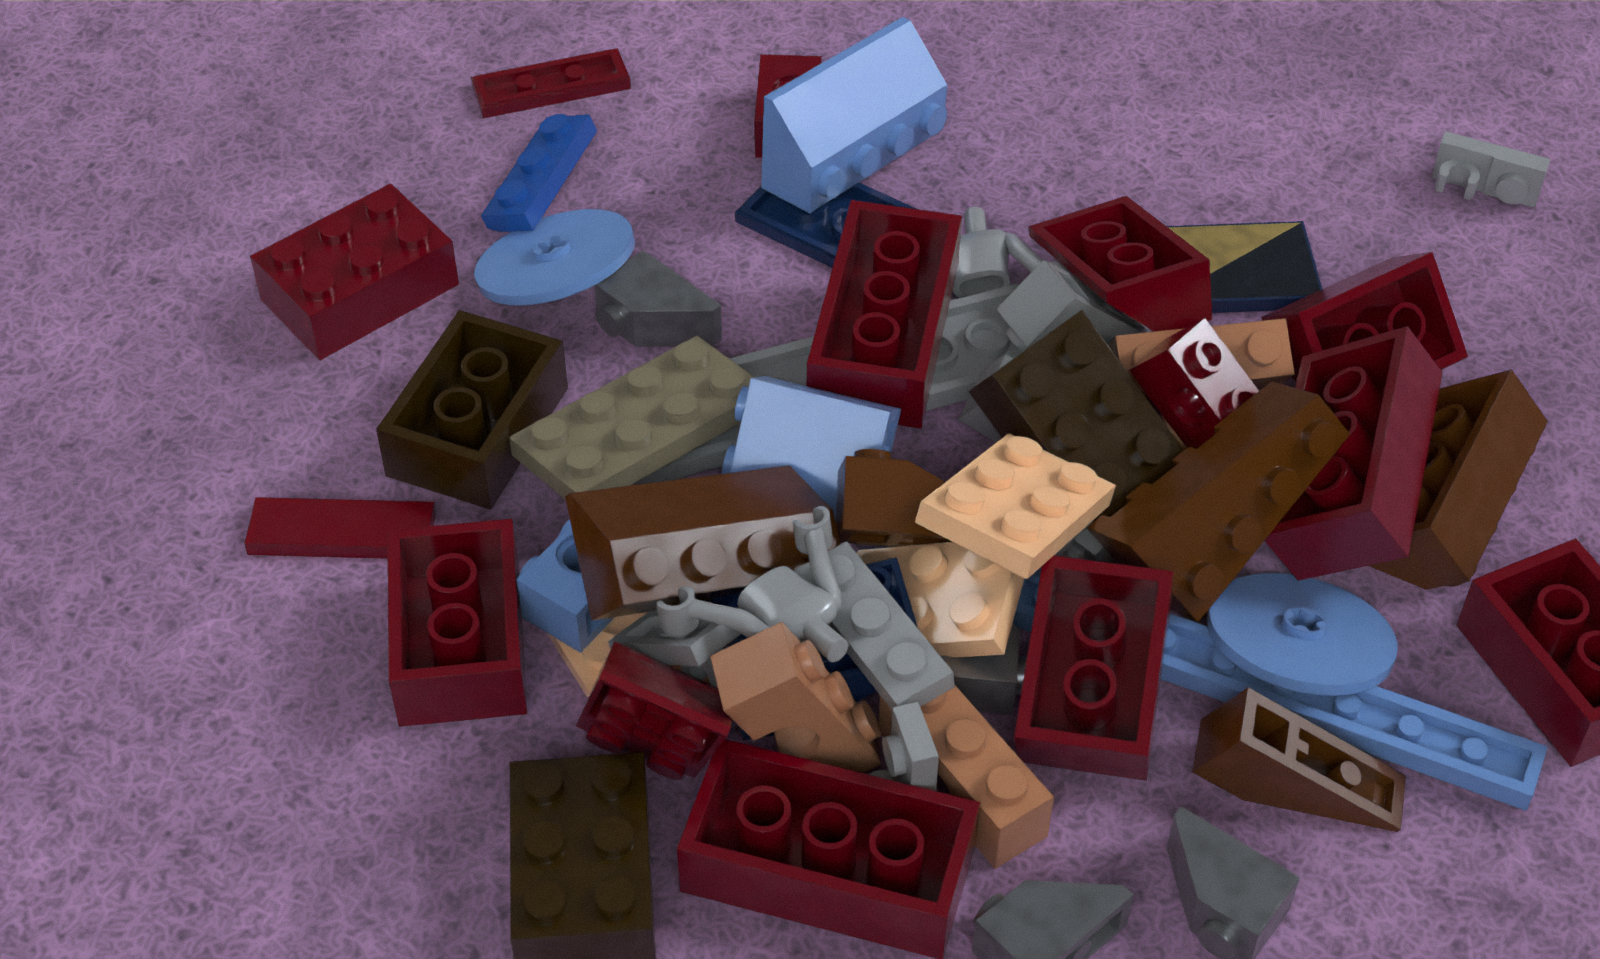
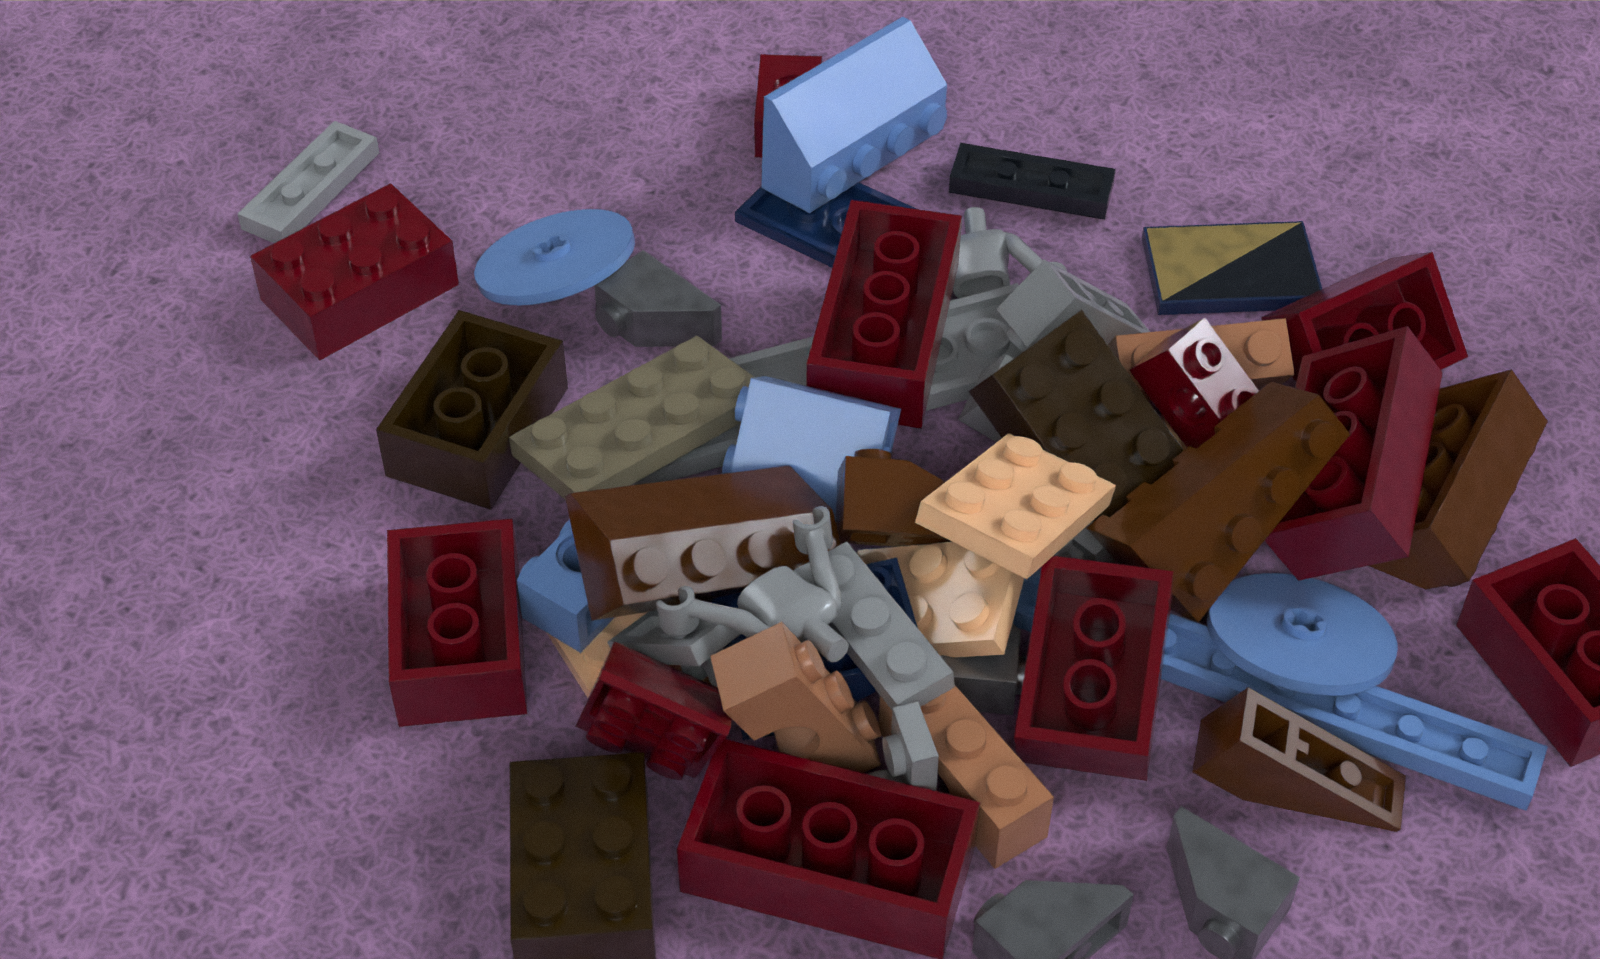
dark red tile [244,497,436,559] -> none
dark red tile [471,48,631,118] -> none
blue plate [481,114,597,232] -> none
dark red slope [1028,196,1212,332] -> none
light grey plate [1431,131,1551,208] -> none
none -> light grey plate [237,121,379,243]
none -> black plate [949,143,1116,220]

